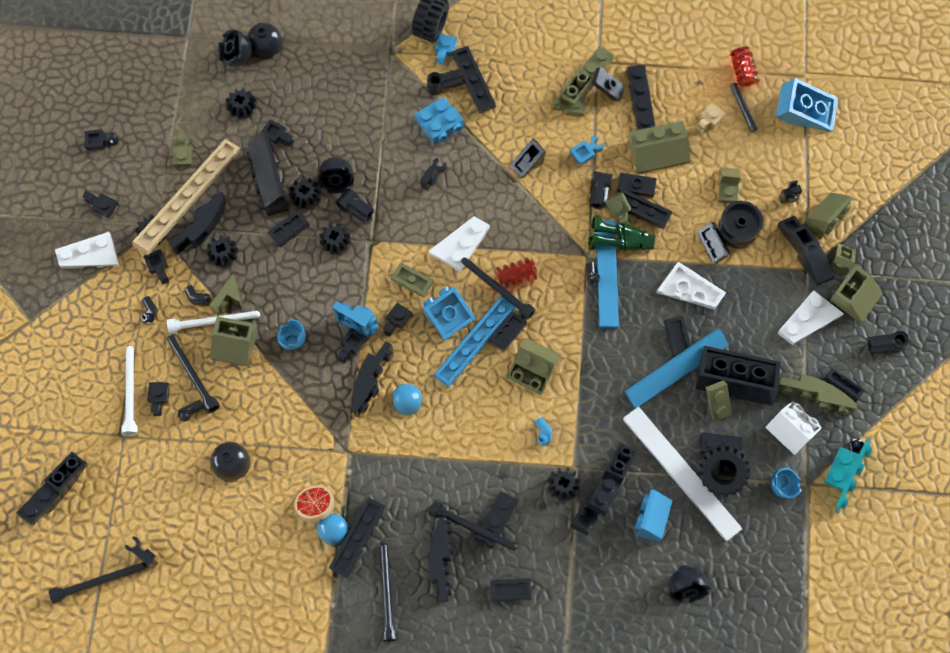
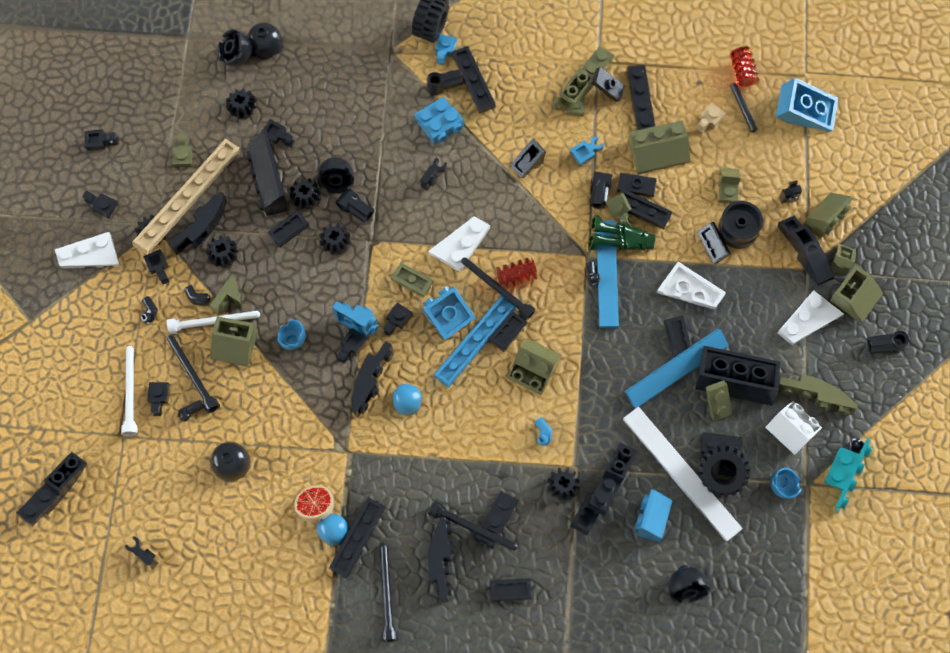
black piece [48,562,147,605] -> none
black plate [823,368,865,403] -> none

